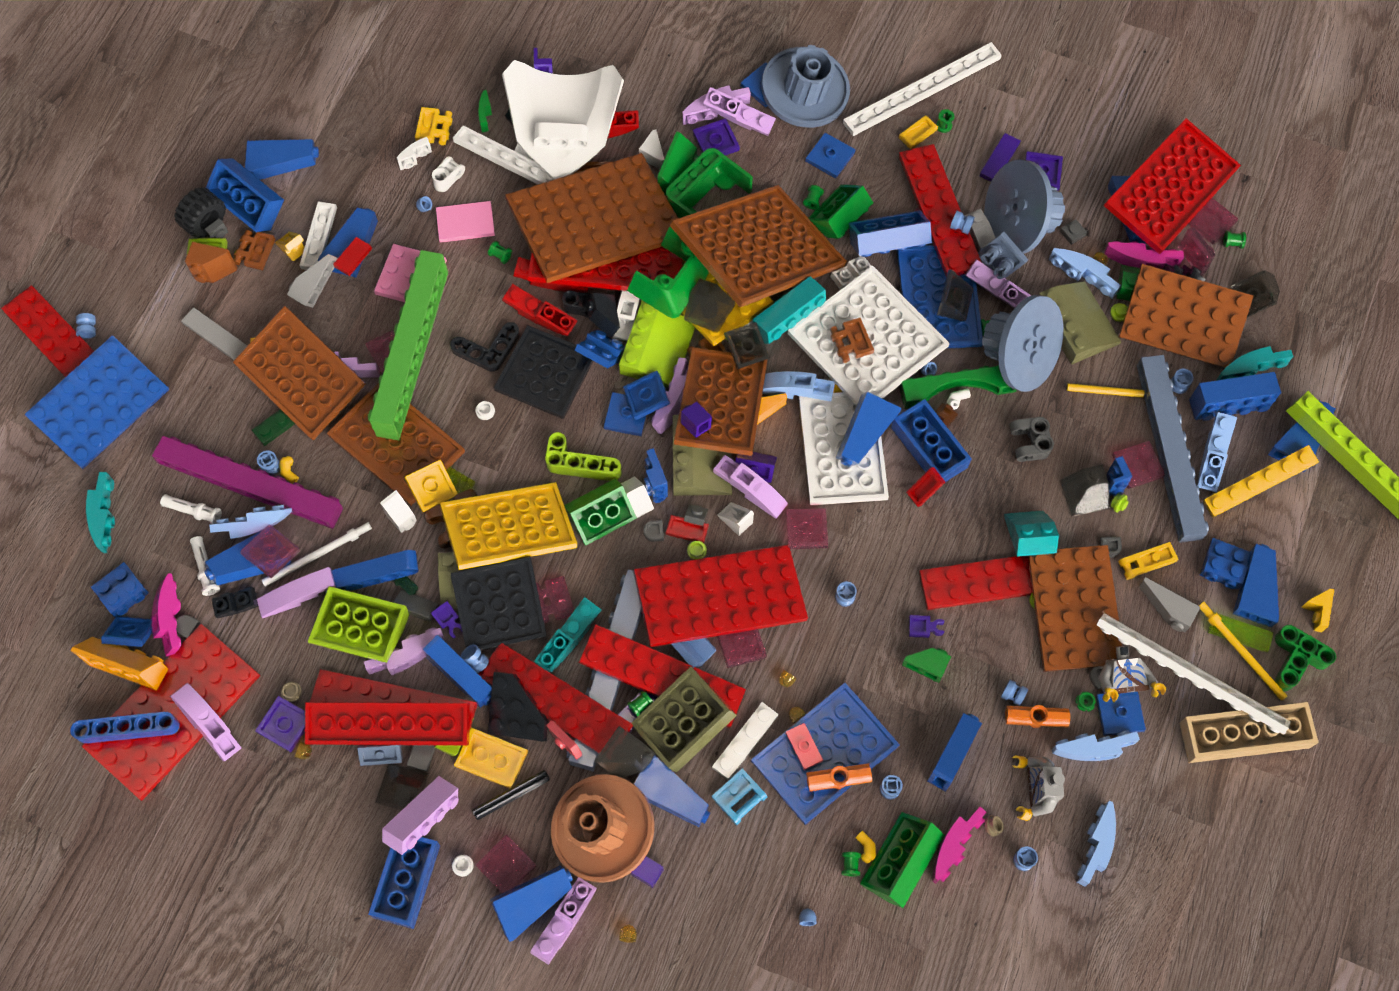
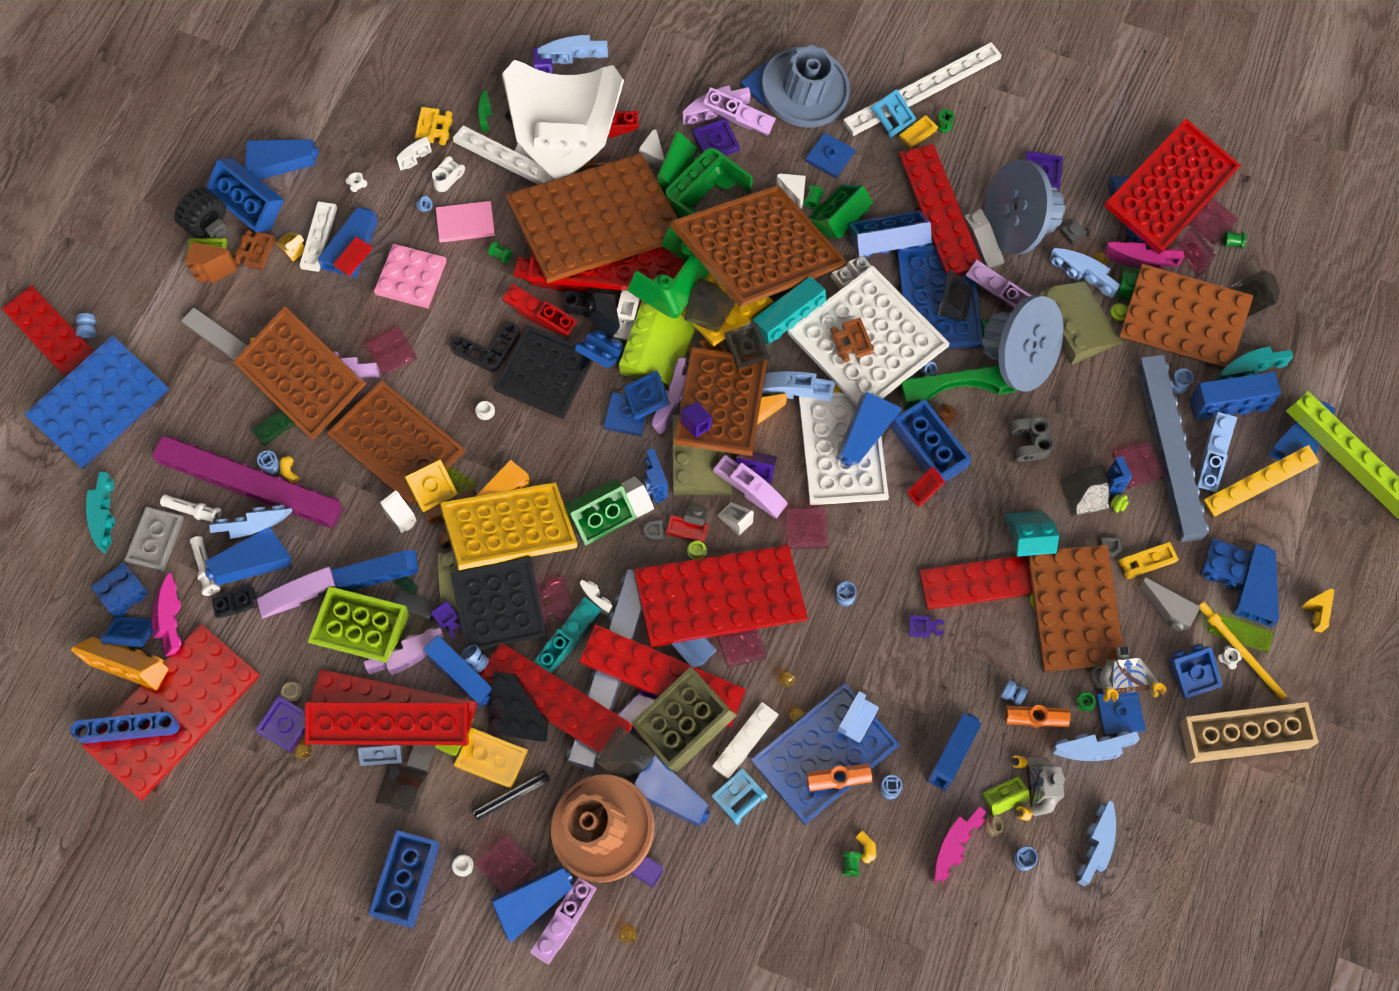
lavender slope [170,683,241,761] -> none
dark grey tile [176,615,200,639] -> none
clear pink plate [241,524,300,578] -> none
white bar [262,522,372,587] -> none
light grey slope [287,254,338,308] -> none
bright green brick [368,250,448,441] -> none
lavender brick [382,776,459,855] -> none
lime beam [545,432,622,481] -> none
coral plate [546,720,582,760] -> none
green bush [627,690,653,717] -> none
coral plate [785,723,823,770] -> none
medium blue hinge [799,908,817,926] -> none
green slope [860,812,945,908] -> none
green slope [902,648,951,683] -> none
white arm [947,389,970,410] -> none
medium blue wheel [950,211,975,235] -> none
sand blue plate [978,232,1028,279] -> none
dark purple tile [979,133,1021,182] -> none
yellow bar [1066,383,1145,398] -> none
white plate [1097,613,1290,734] -> none
black slope [1162,263,1206,281] -> none
green beam [1275,625,1336,692] -> none
none -> light grey tile [124,507,185,572]
none -> white plate [346,172,367,192]
none -> light orange slope [476,460,530,496]
none -> light blue slope [538,35,608,64]
none -> white slope [580,580,613,618]
none -> white slope [776,174,805,209]
none -> light blue panel [838,691,879,743]
none -> dark azure plate [870,89,917,138]
none -> lime slope [982,776,1030,816]
none -> blue plate [1167,644,1223,699]
none -> white plate [1218,646,1243,670]

